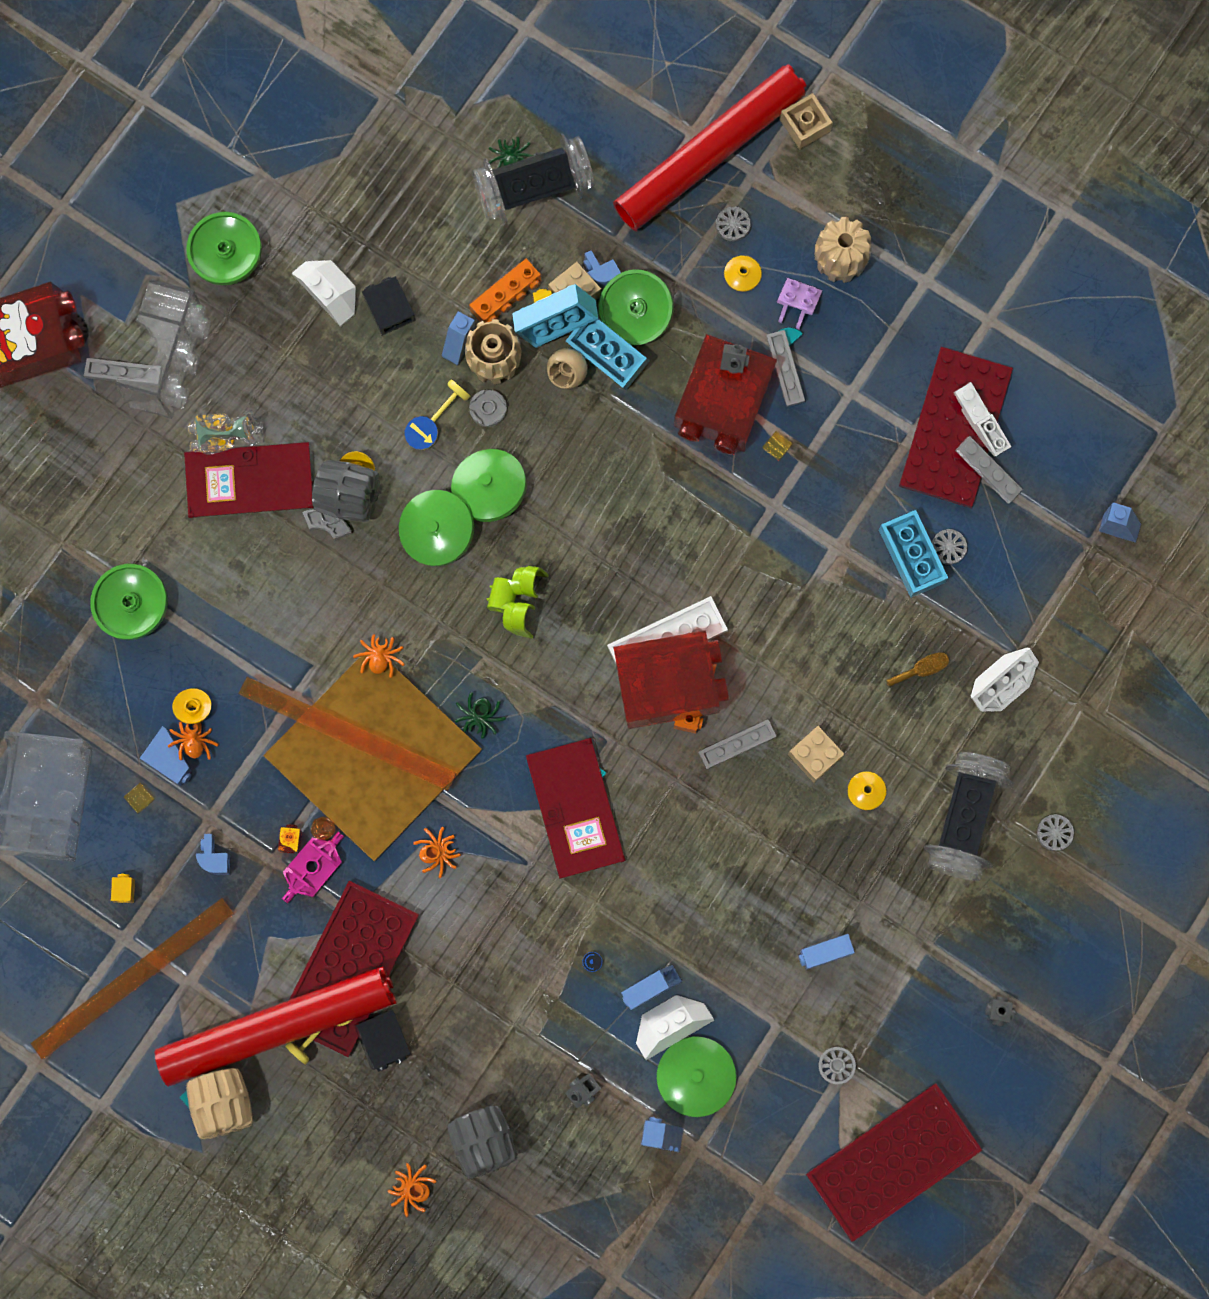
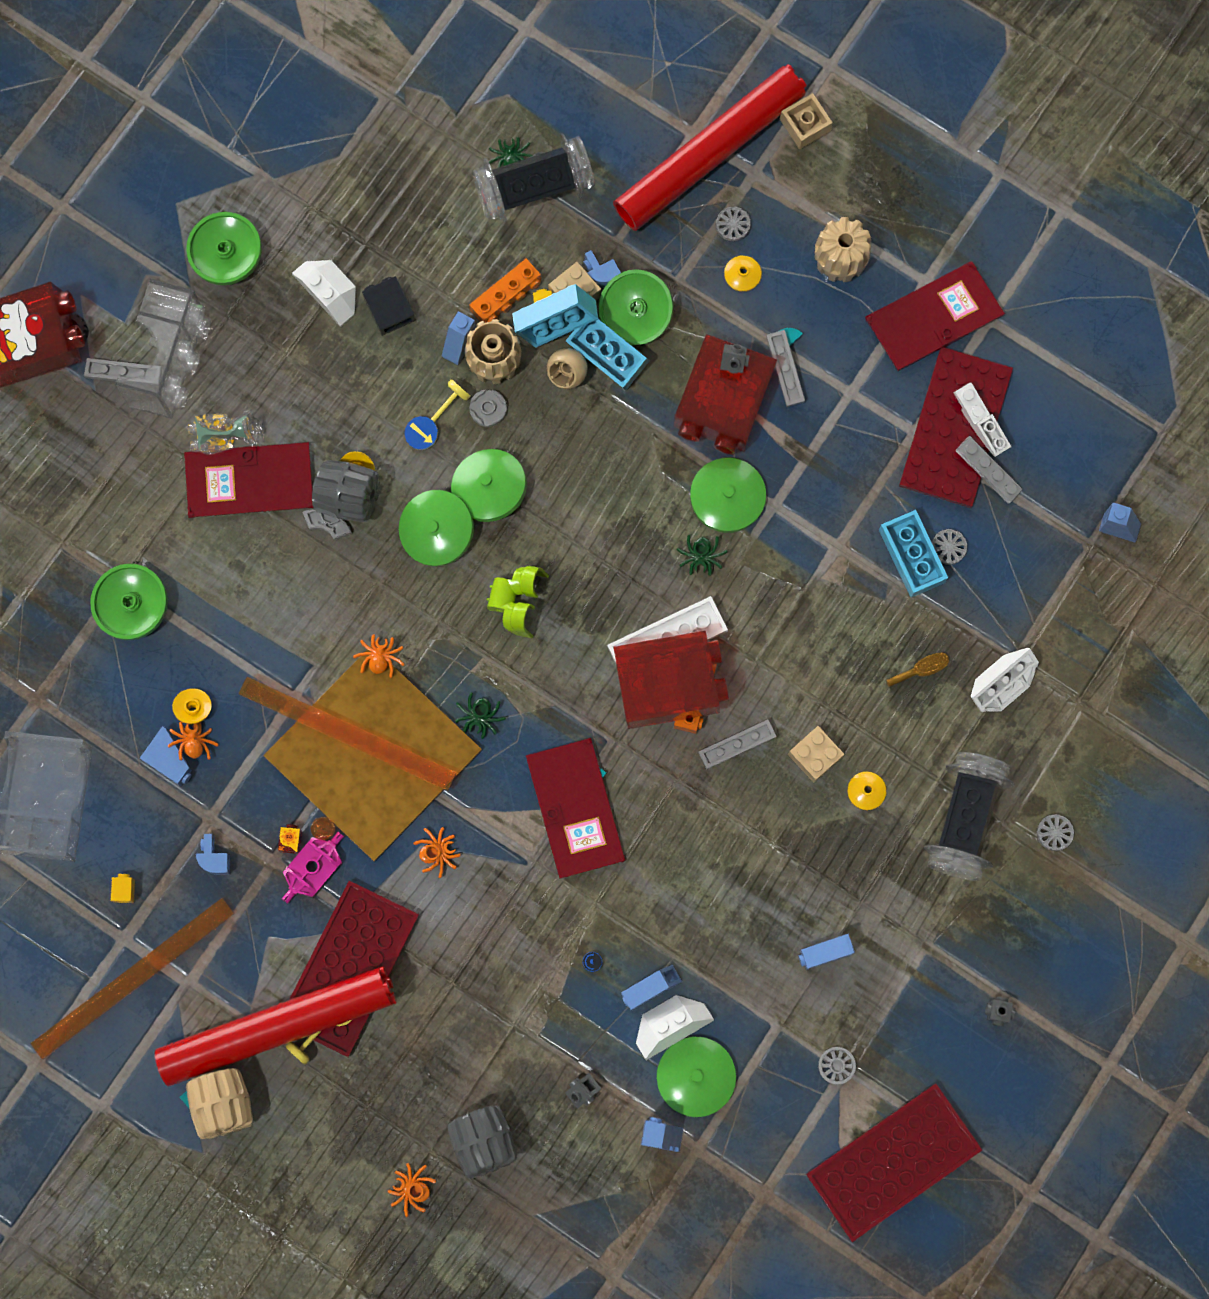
clear yellow piece [124,783,155,814] -> none
black brick [354,1009,410,1072] -> none
clear yellow piece [762,431,792,461] -> none
lavender plate [777,278,822,330] -> none
none -> dark green animal [676,535,728,576]
none -> bright green dish [690,458,766,533]
none -> dark red door [865,261,1005,371]

